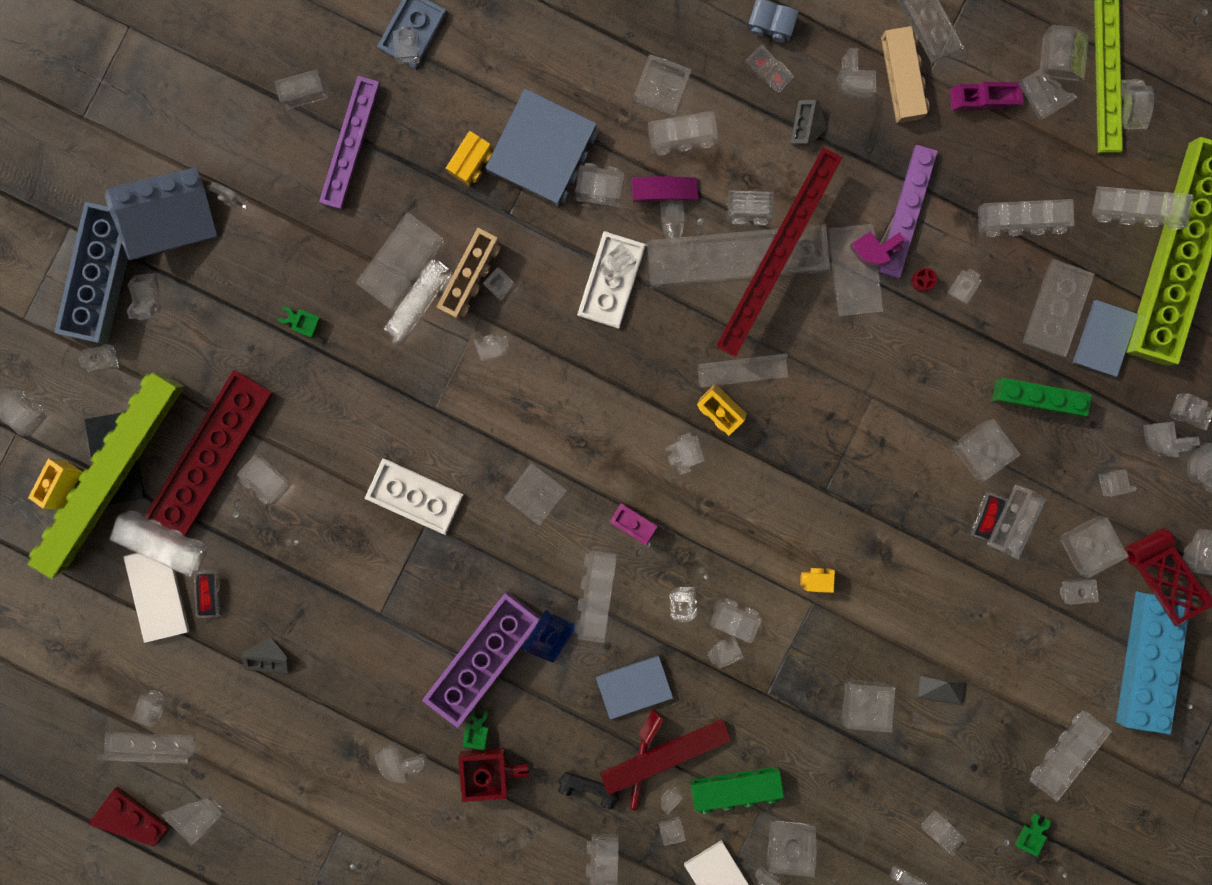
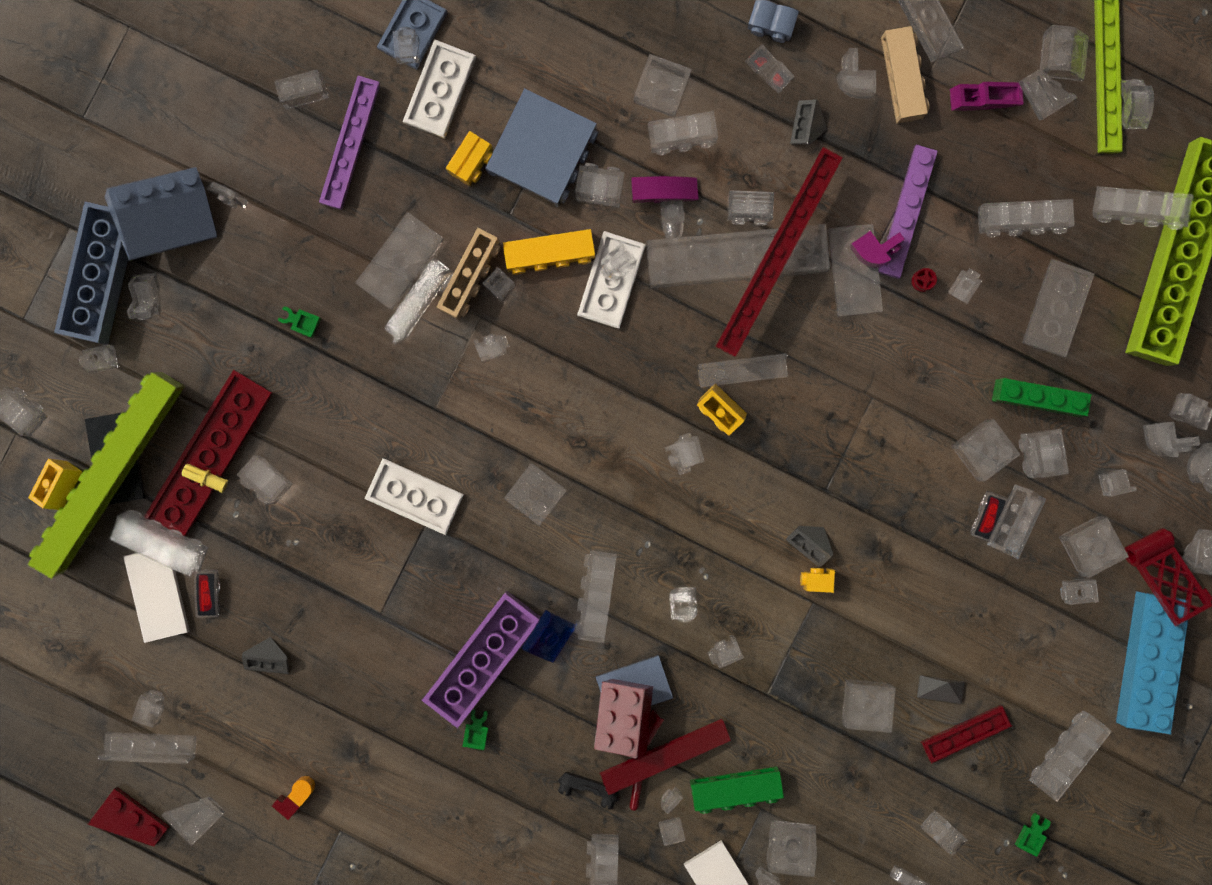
clear brick [374,743,428,783] -> none
dark red brick [458,748,529,802] -> none
magenta plate [610,504,658,546] -> none
clear brick [709,598,762,644] -> none
sand blue tile [1073,300,1138,377] -> none
none -> light yellow axle [182,464,228,493]
none -> leg [272,776,315,820]
none -> white tile [403,40,476,139]
none -> yellow brick [503,229,595,275]
none -> brick [594,679,653,758]
none -> dark grey slope [785,526,833,568]
none -> dark red tile [921,705,1012,764]
none -> clear brick [1019,429,1069,478]

